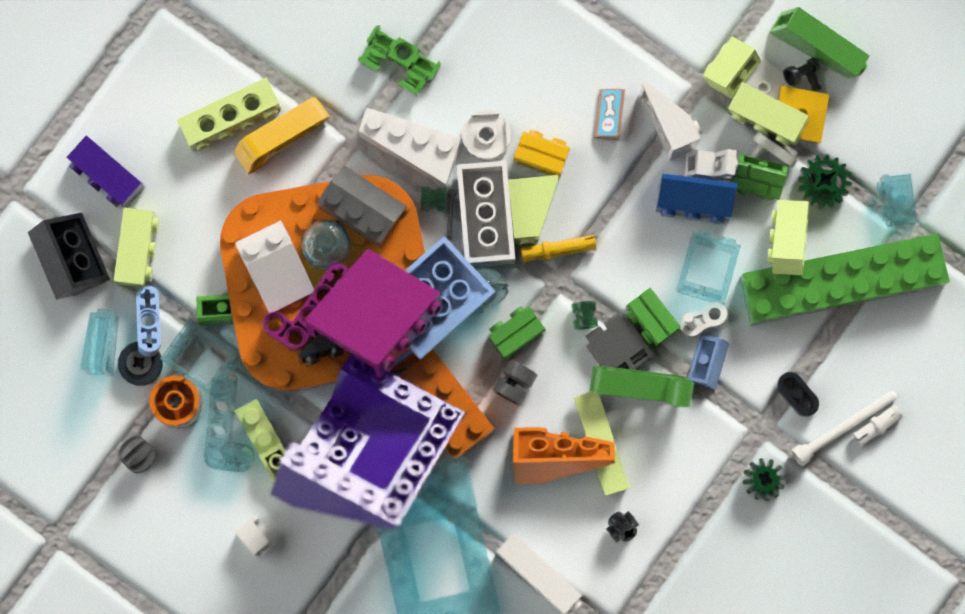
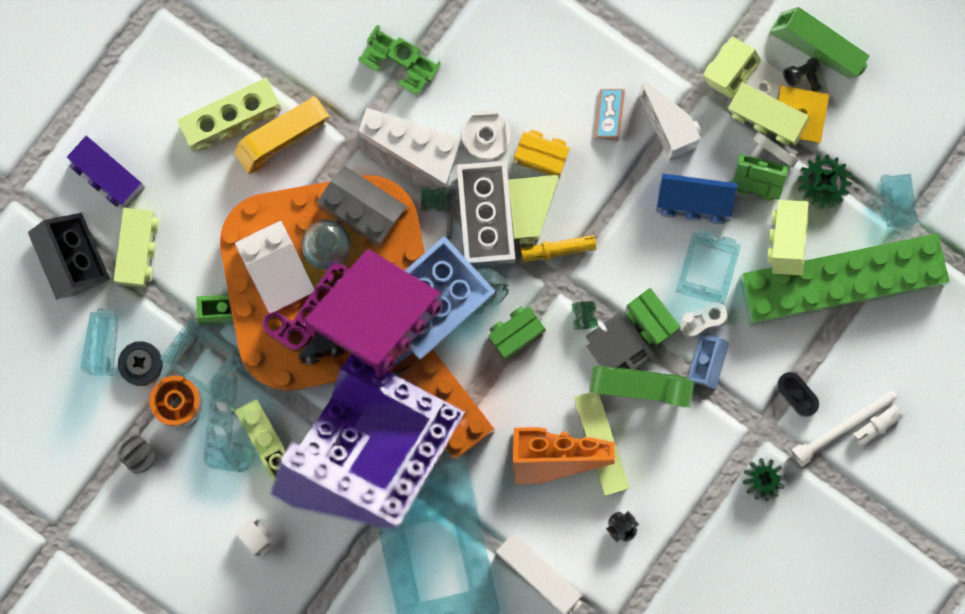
light blue beam [136,286,161,357] -> none
dark grey wheel [493,360,538,406] -> none
white brick [685,149,738,181] -> none

